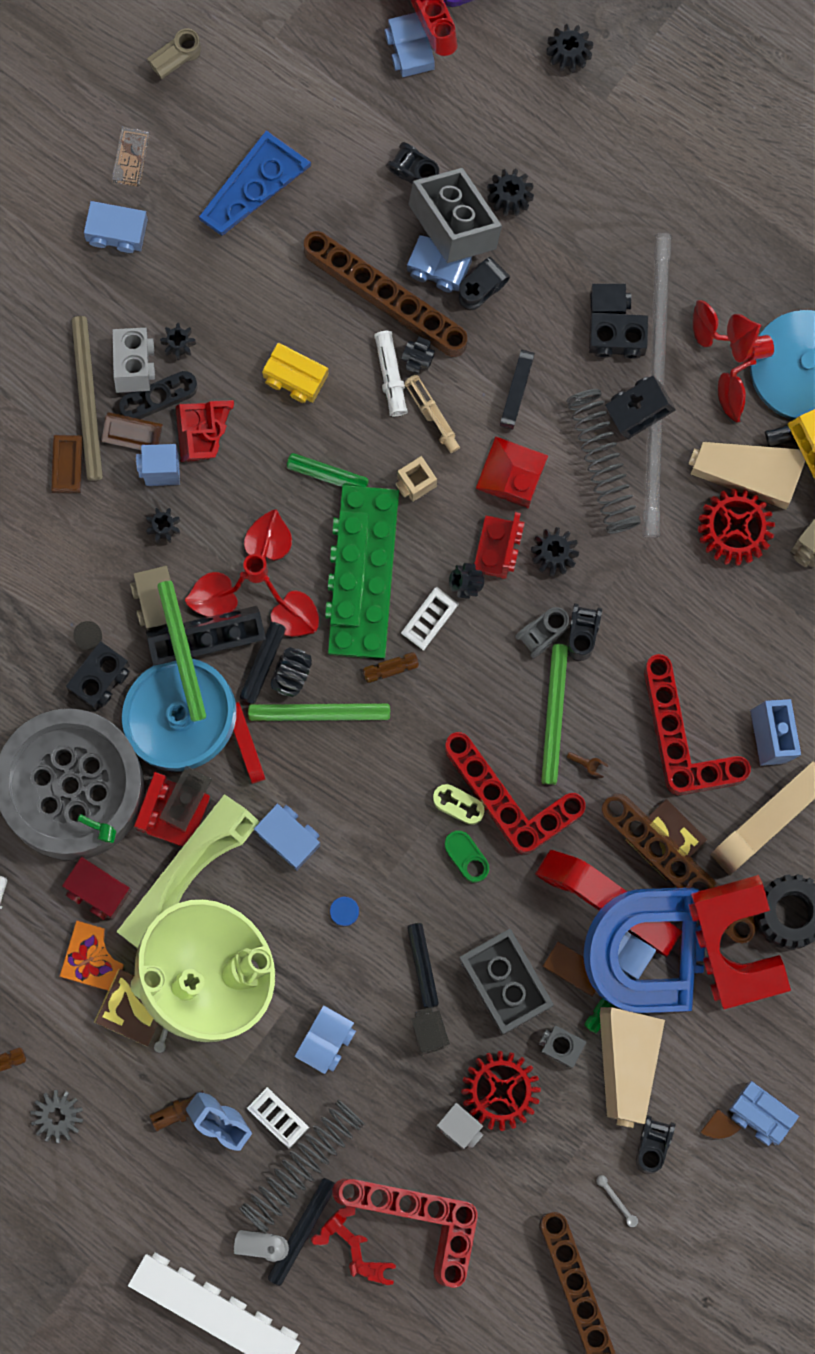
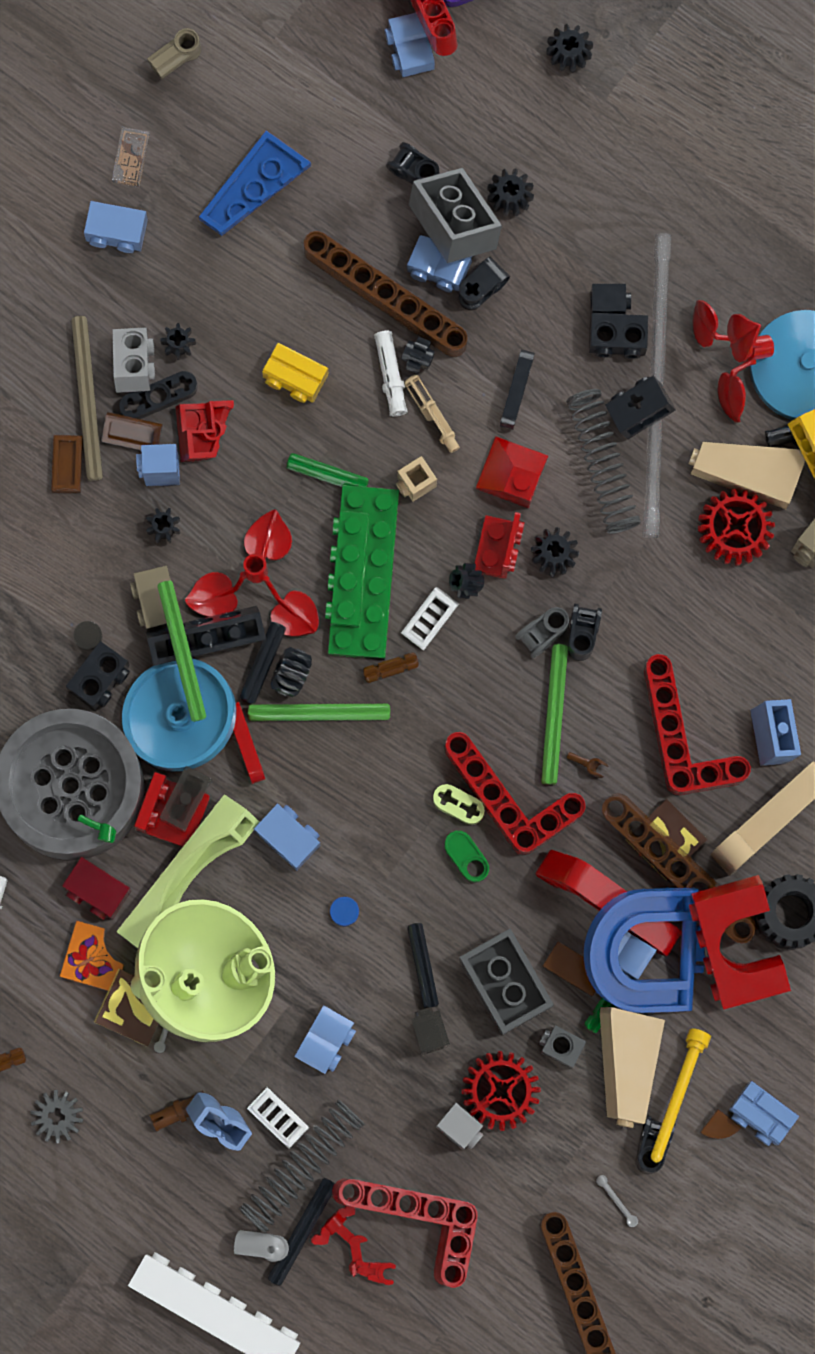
none -> yellow piece [651,1028,711,1162]

